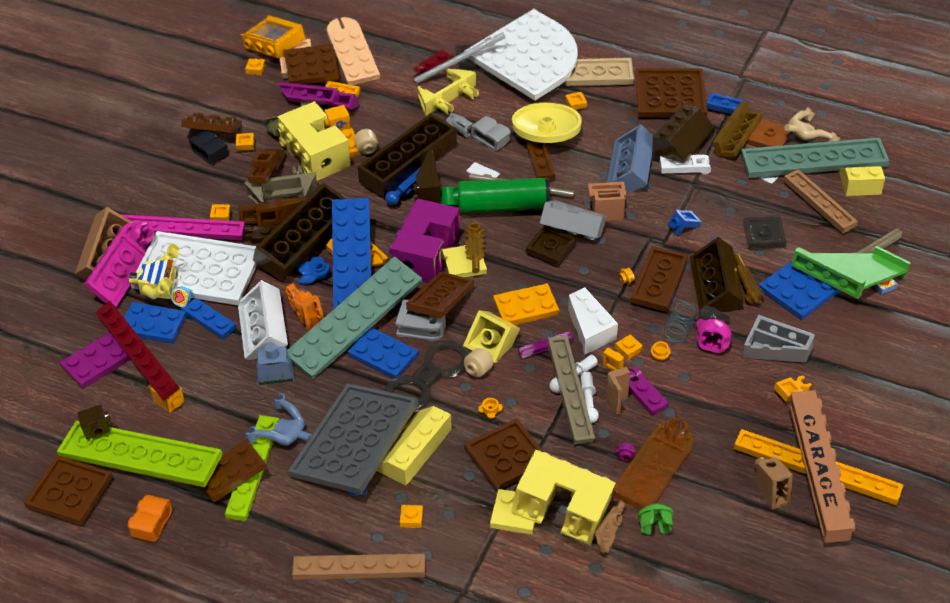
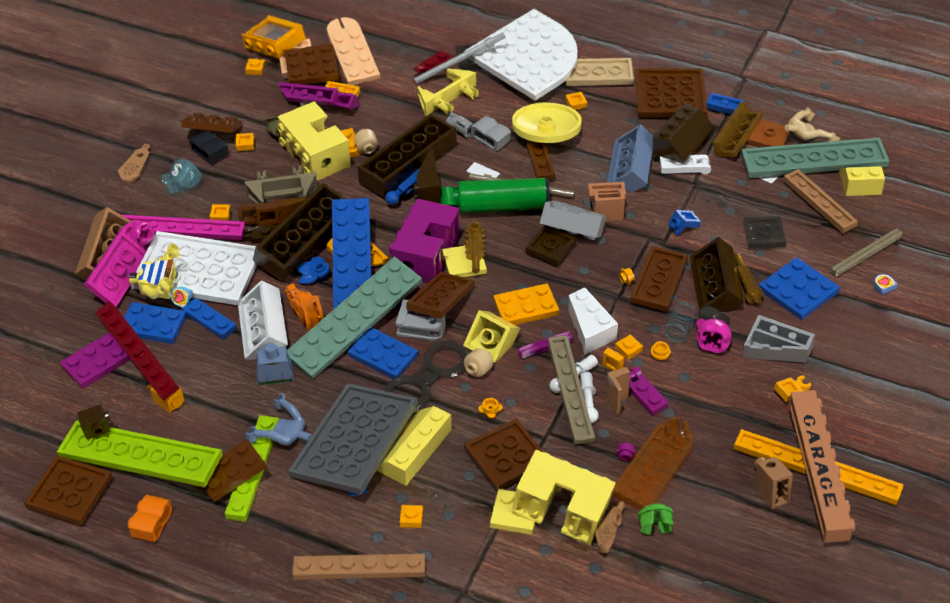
reddish brown slope [248,148,286,184] -> none
light orange brick [324,105,351,131] -> none
bright green piece [791,246,911,299] -> none
none -> medium nougat piece [118,144,151,183]
none -> clear light blue piece [160,158,202,193]

